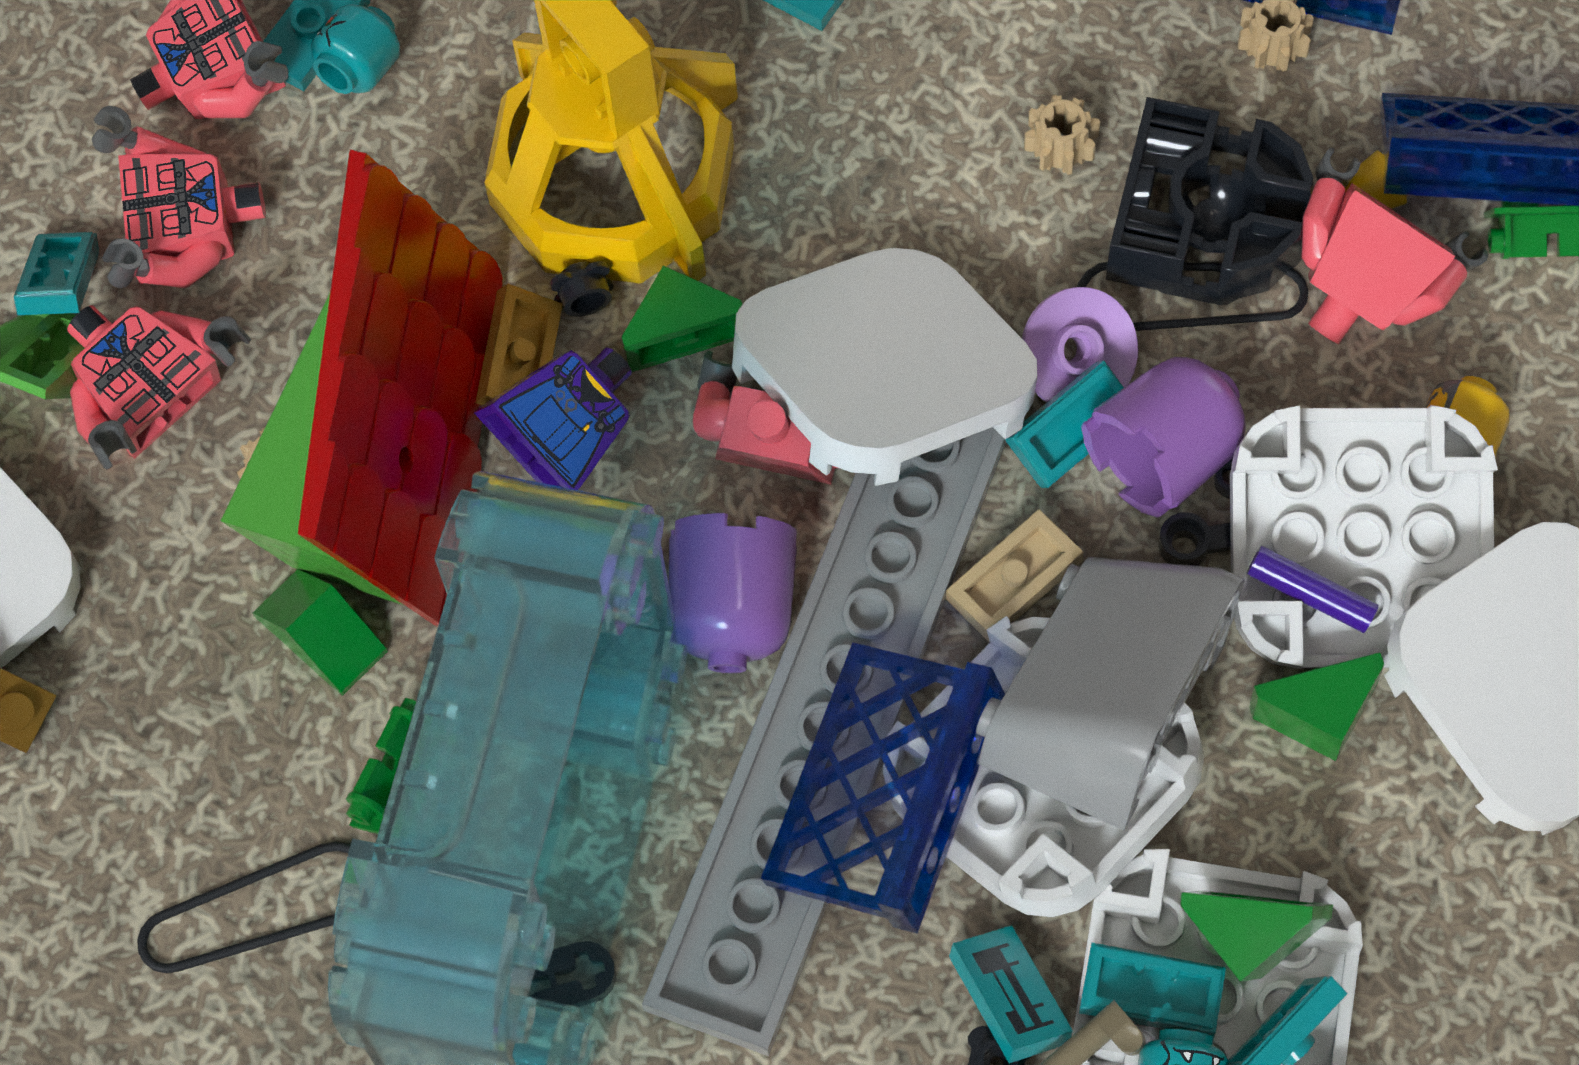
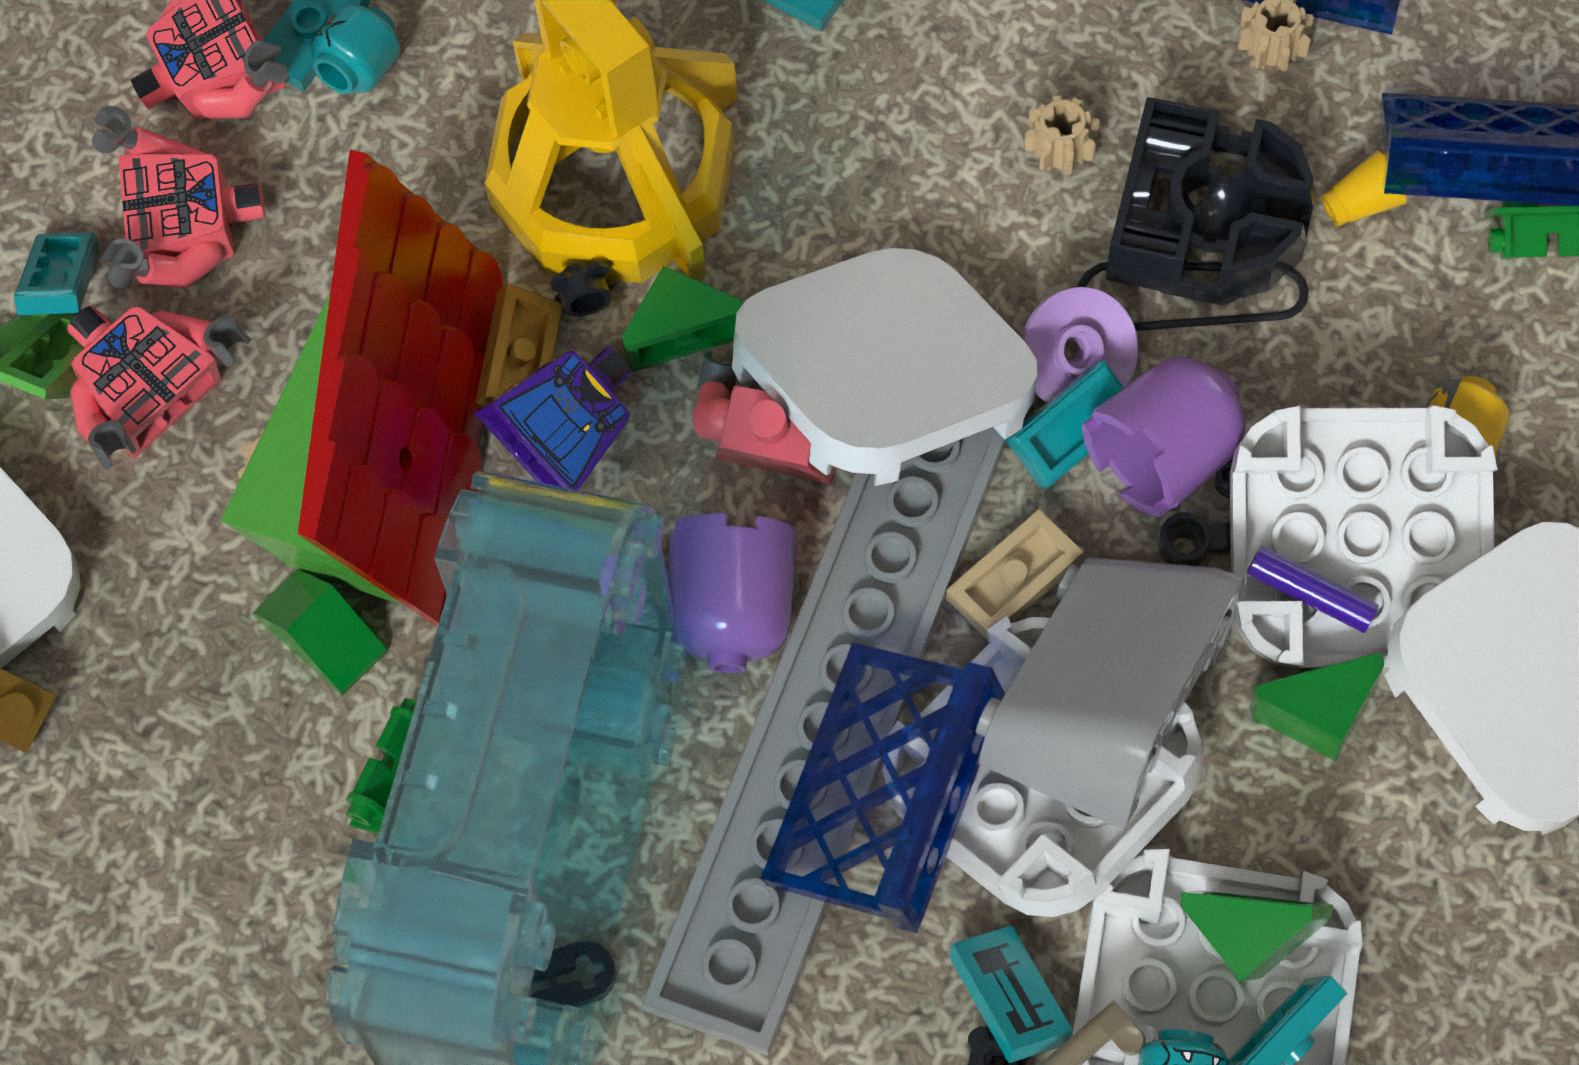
black piece [137,841,377,974] -> none
teal plate [1079,942,1226,1037] -> none
coral torso [1301,148,1489,344] -> none

